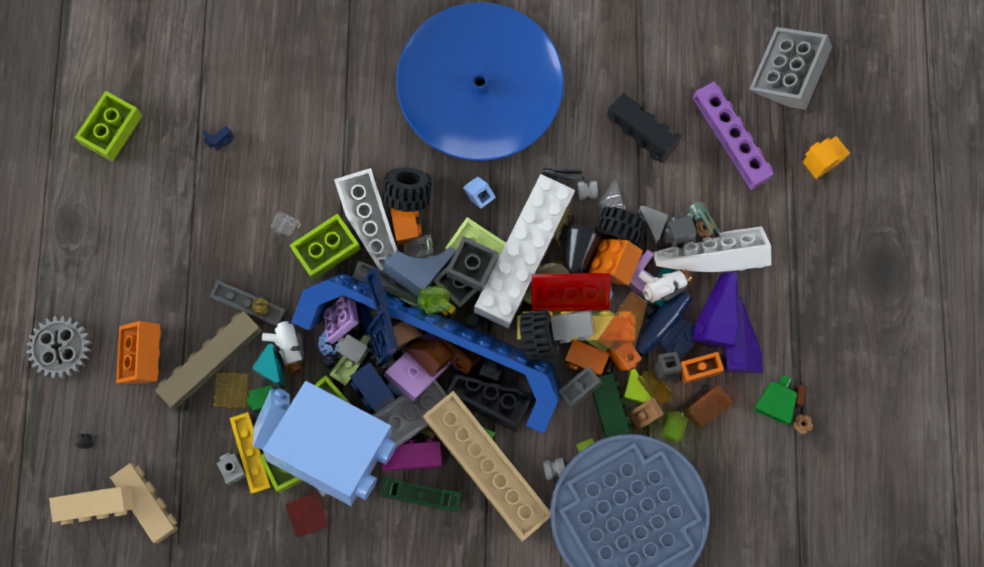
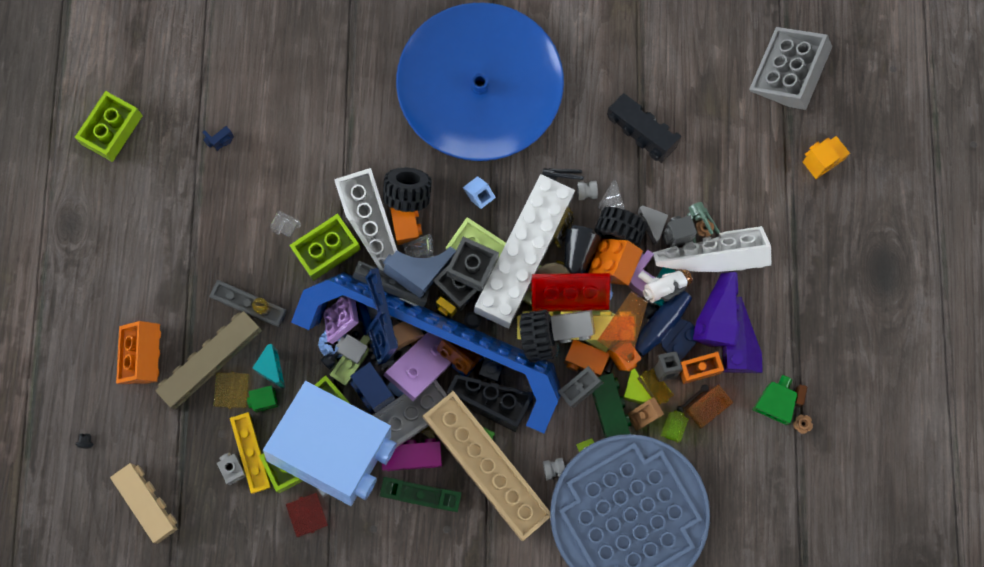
light grey gear [26,316,92,379] -> none
tan brick [49,485,134,525] -> none
light blue brick [253,388,290,450] -> none
white piece [262,321,304,374] -> none
reddish brown slope [405,338,452,377] -> none
clear neon green brick [418,285,450,315] -> none
medium lavender brick [693,82,774,190] -> none

